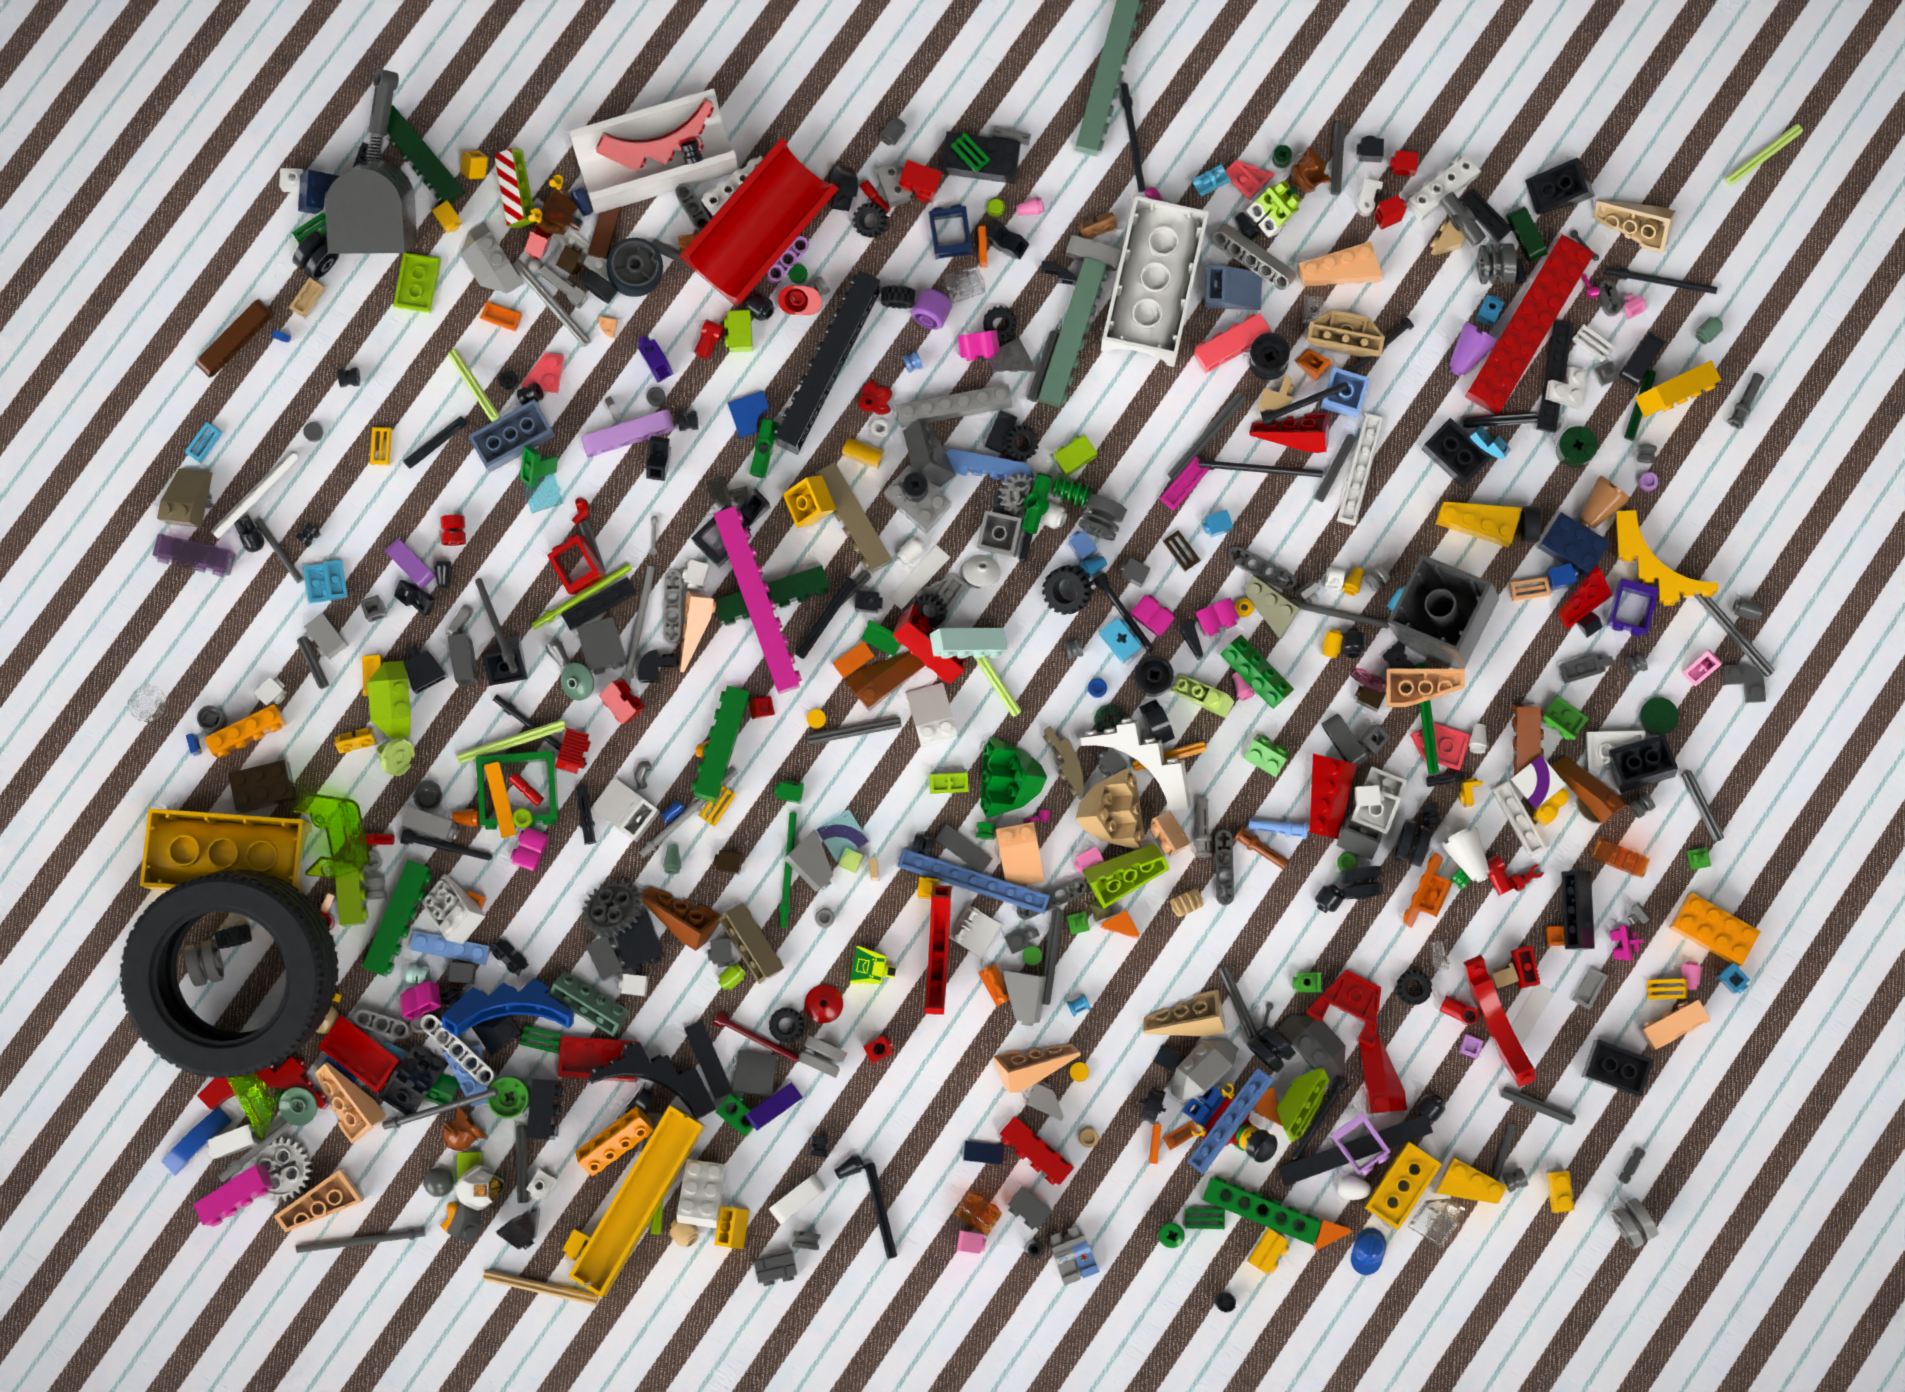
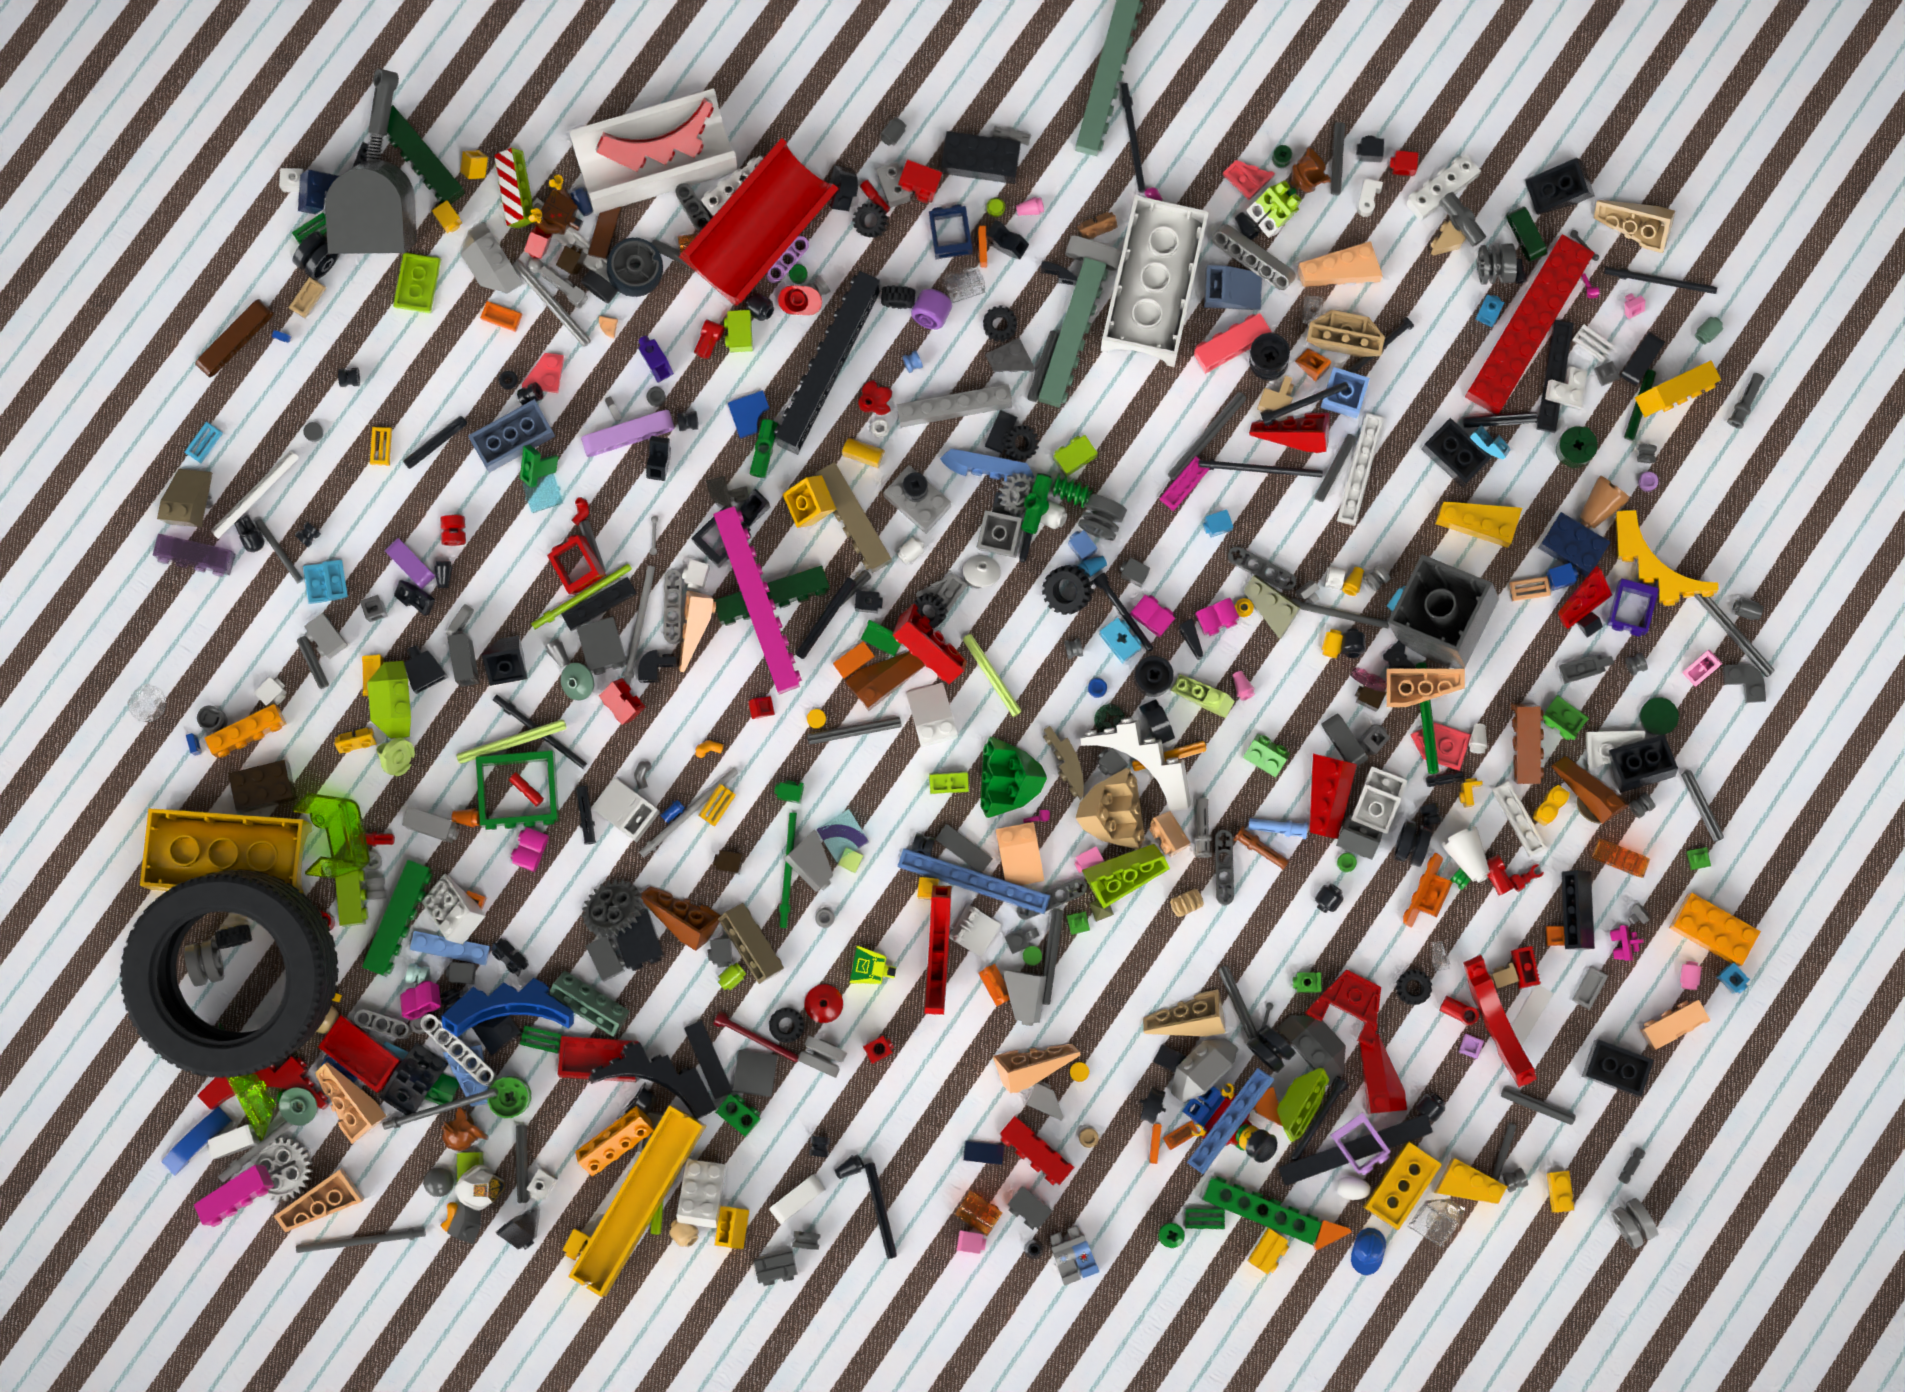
light nougat tile [320,889,335,913] -> none
black piece [400,829,493,861] -> none
dark grey hair [413,780,442,811] -> none
yellowish green axle [448,349,500,421] -> none
dark grey bar [475,578,518,673] -> none
tan axle [483,1270,598,1305] -> none
light orange sticker [484,762,516,838] -> none
lime tile [513,808,533,828] -> none
black brick [526,1078,564,1140] -> none
red brick [555,728,591,774] -> none
white brick [619,974,649,997] -> none
sand green cone [663,844,682,874] -> none
black wheel [680,140,703,164] -> none
green brick [692,685,750,803] -> none
dark purple tile [745,1082,803,1131] -> none
tan tile [869,858,879,881] -> none
white sticker [888,545,950,610] -> none
dark grey wedge [903,418,956,487] -> none
light aqua brick [930,628,1008,659] -> none
green tile [951,133,990,173] -> none
dark pink brick [958,330,1000,361] -> none
green wheel [975,822,996,840] -> none
dark azure bush [1067,993,1091,1017] -> none
orange slope [1101,910,1139,939] -> none
dark brown tile [1163,530,1201,572] -> none
medium azure hips [1192,164,1230,197] -> none
black wheel [1215,1292,1236,1313] -> none
green brick [1220,635,1294,709] -> none
black wheel [1339,866,1386,900] -> none
white brick [1354,785,1384,807] -> none
red brick [1374,194,1407,230] -> none
medium lavender cone [1449,322,1497,377] -> none
black tile [1460,189,1513,243] -> none
tile [1511,755,1566,810] -> none
black tyre [1520,506,1541,543] -> none
dark grey beam [1598,280,1621,317] -> none
yellow tile [1647,979,1688,1000] -> none
yellowish green axle [1726,124,1803,185] -> none

